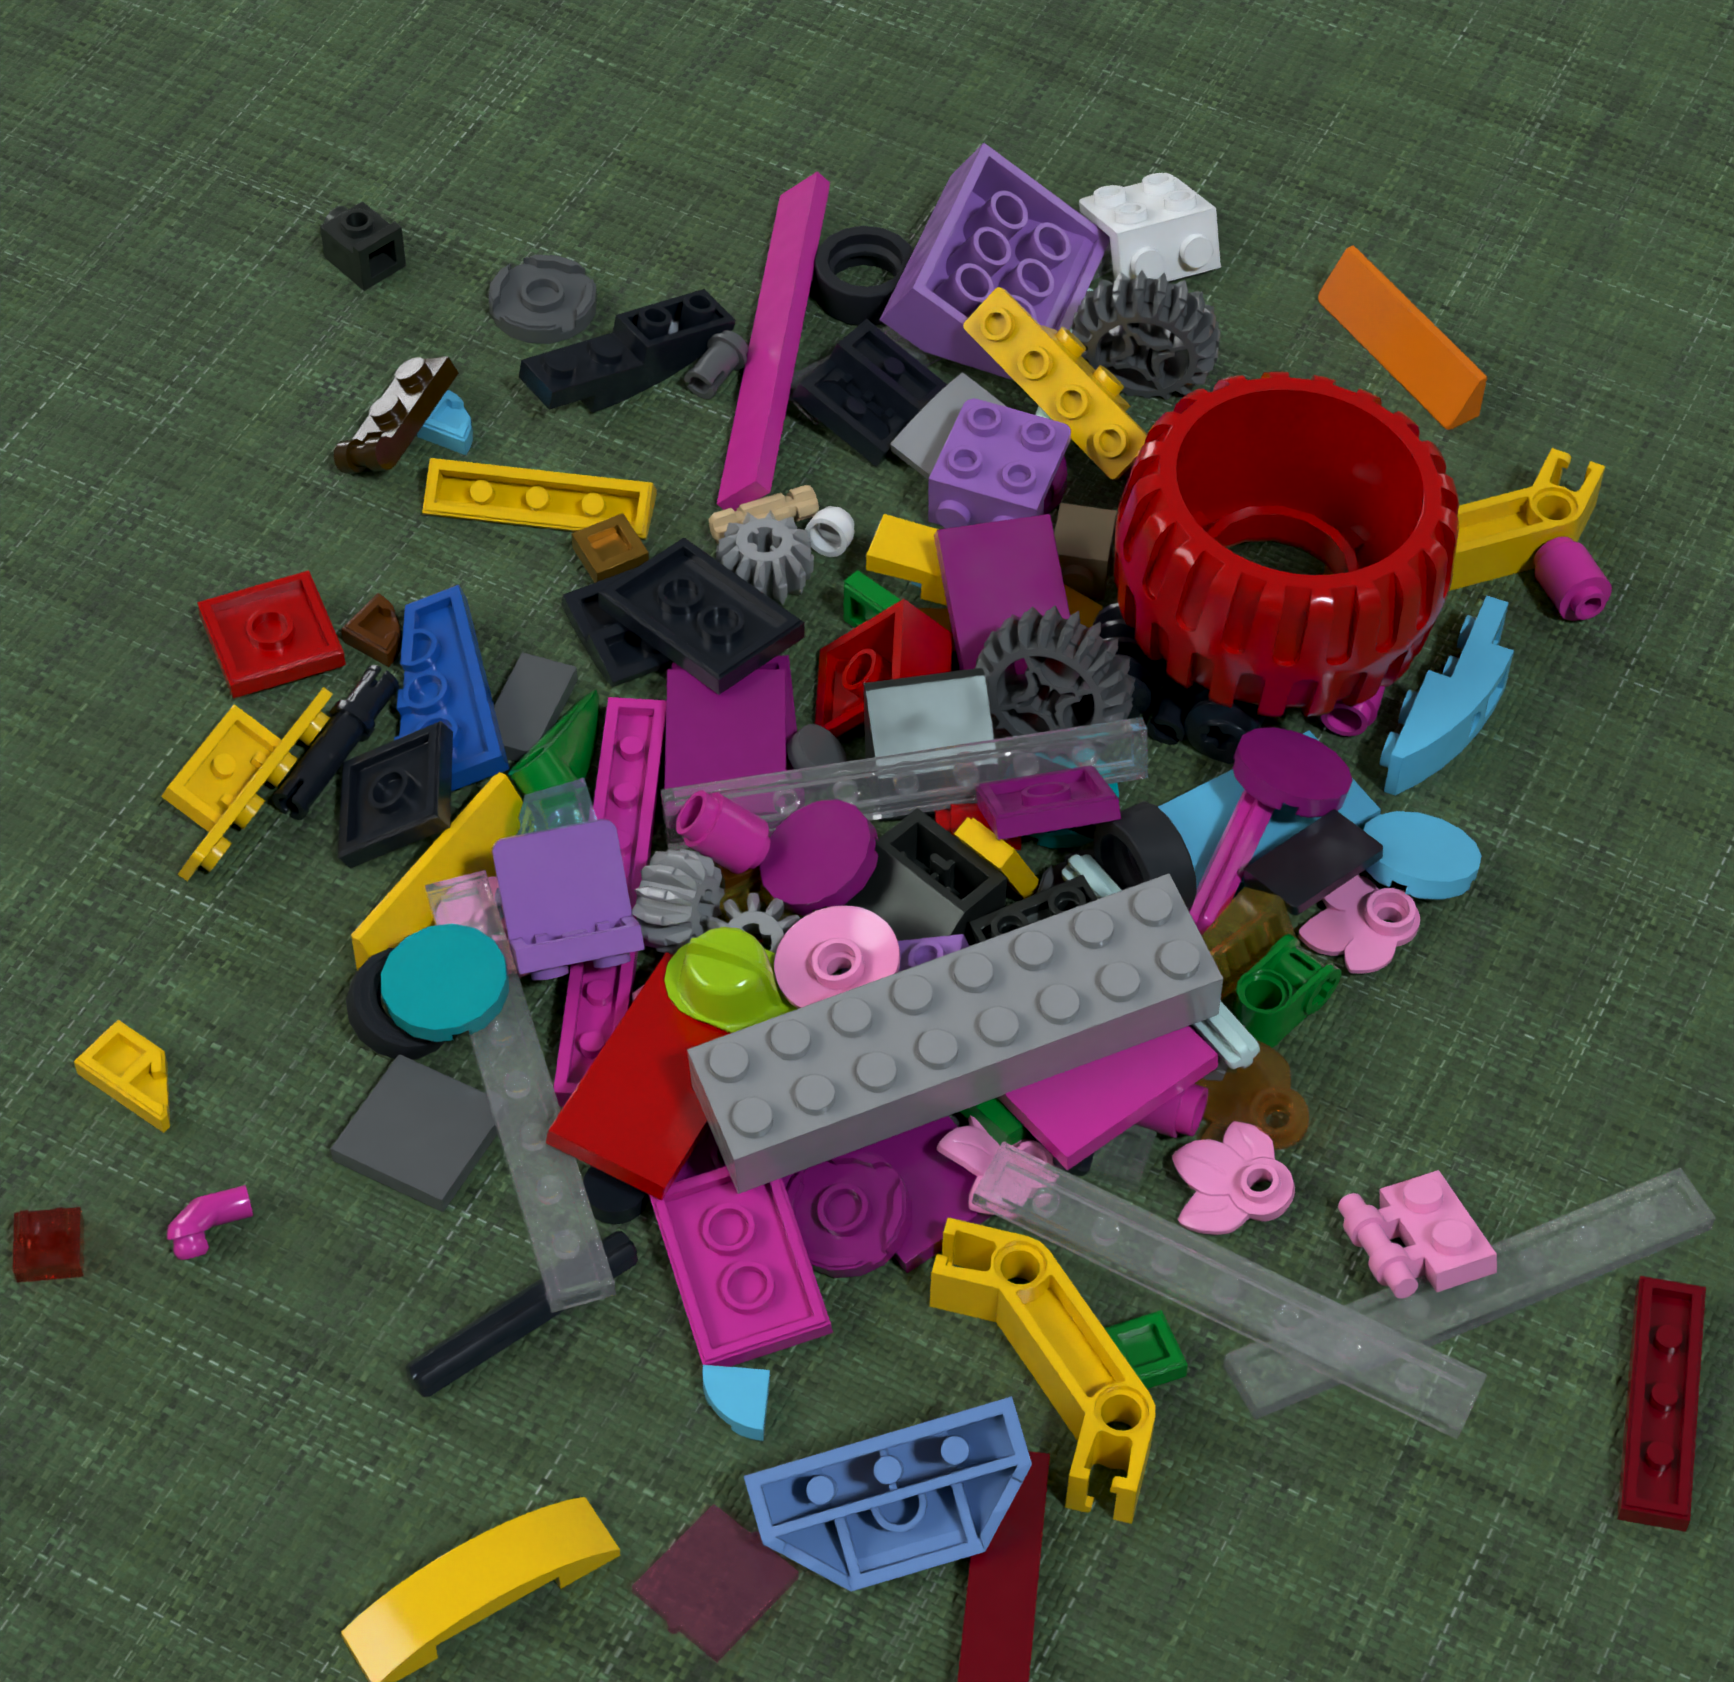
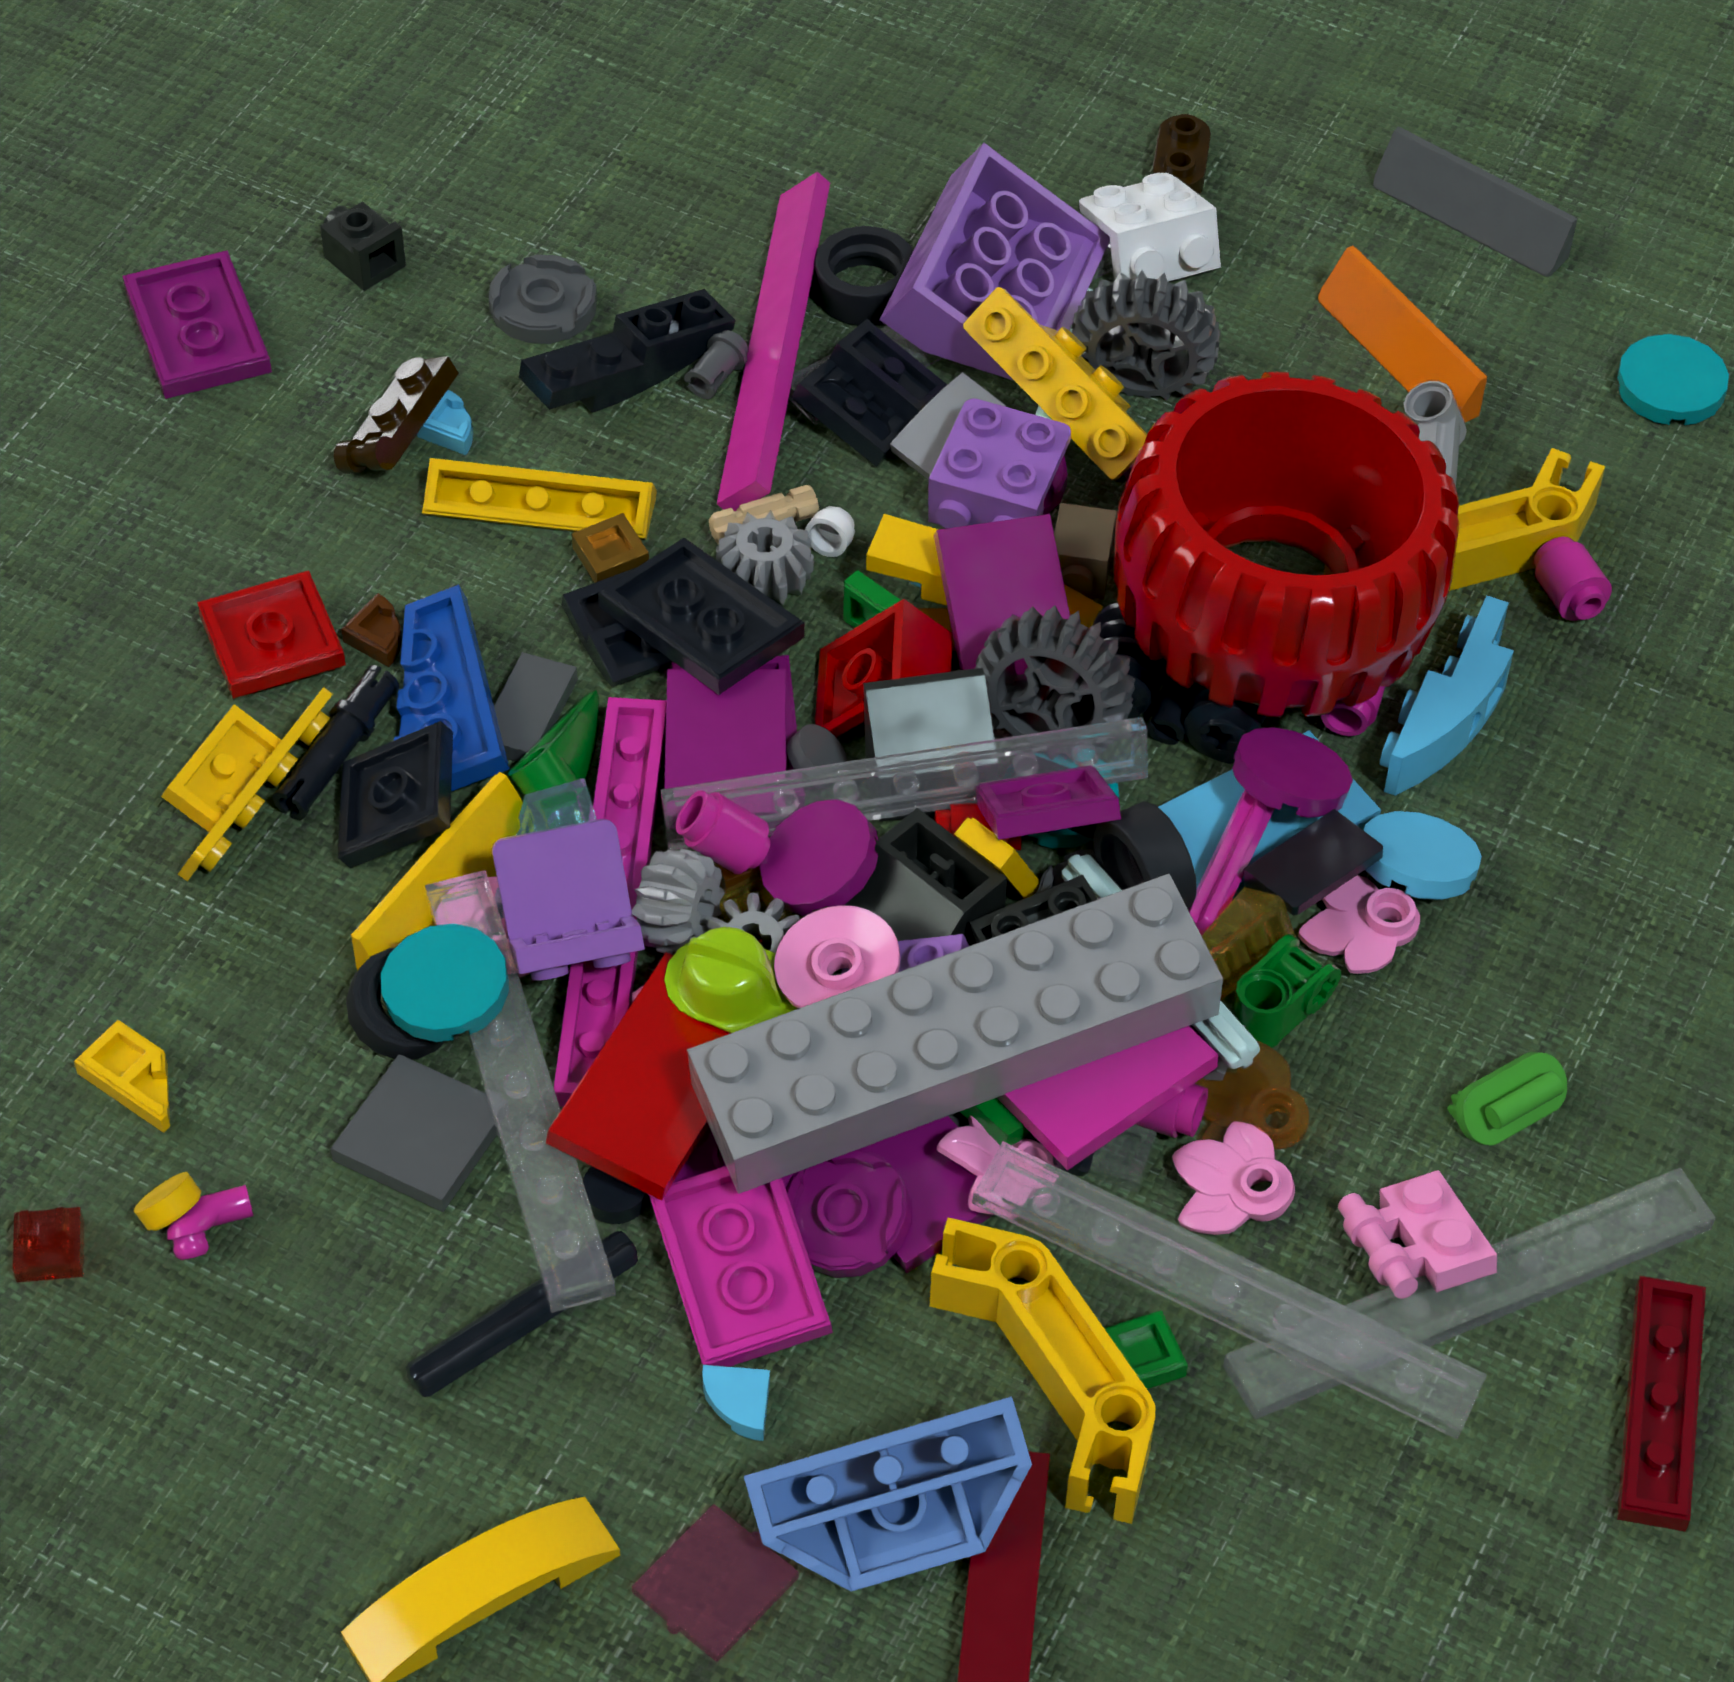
none -> magenta tile [122,250,272,399]
none -> yellow tile [133,1172,201,1231]
none -> dark brown plate [1152,114,1211,194]
none -> dark grey slope [1373,126,1578,277]
none -> light grey piece [1404,381,1467,487]
none -> bright green piece [1447,1052,1567,1145]
none -> teal tile [1617,334,1729,425]

